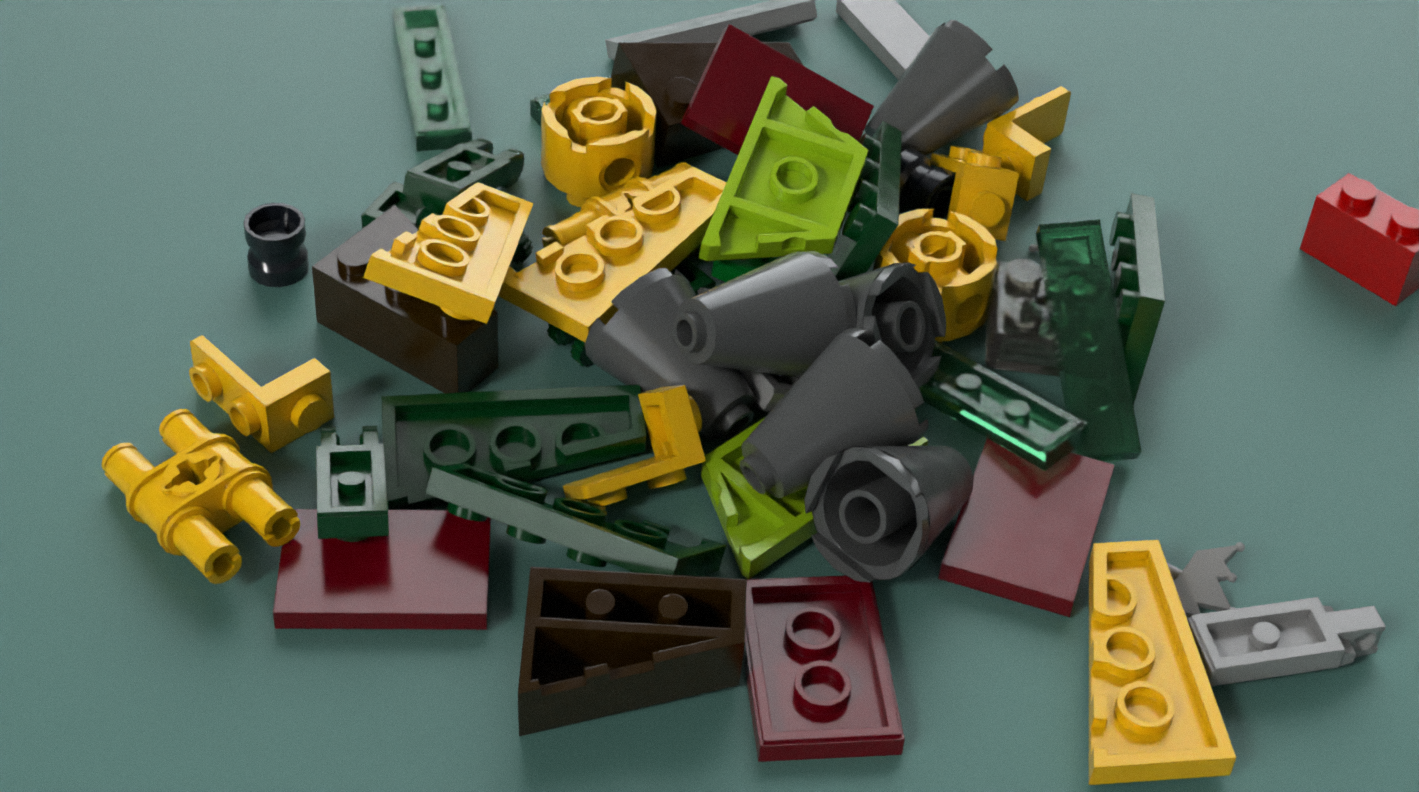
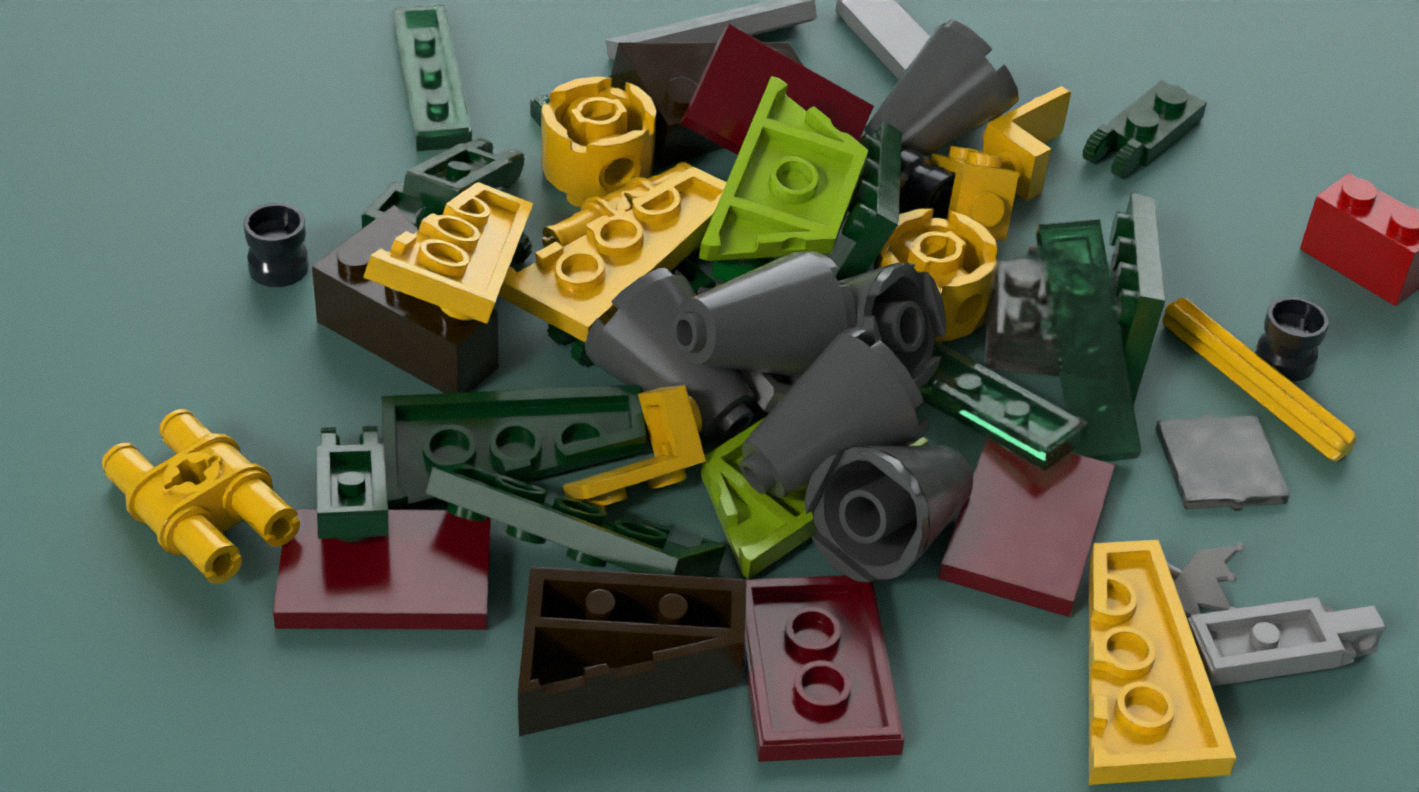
yellow bracket [189,335,335,453] -> none
none -> dark green hinge [1082,80,1207,179]
none -> clear smoke piece [1155,414,1290,511]
none -> yellow axle [1161,297,1357,462]
none -> black wheel [1255,297,1329,382]

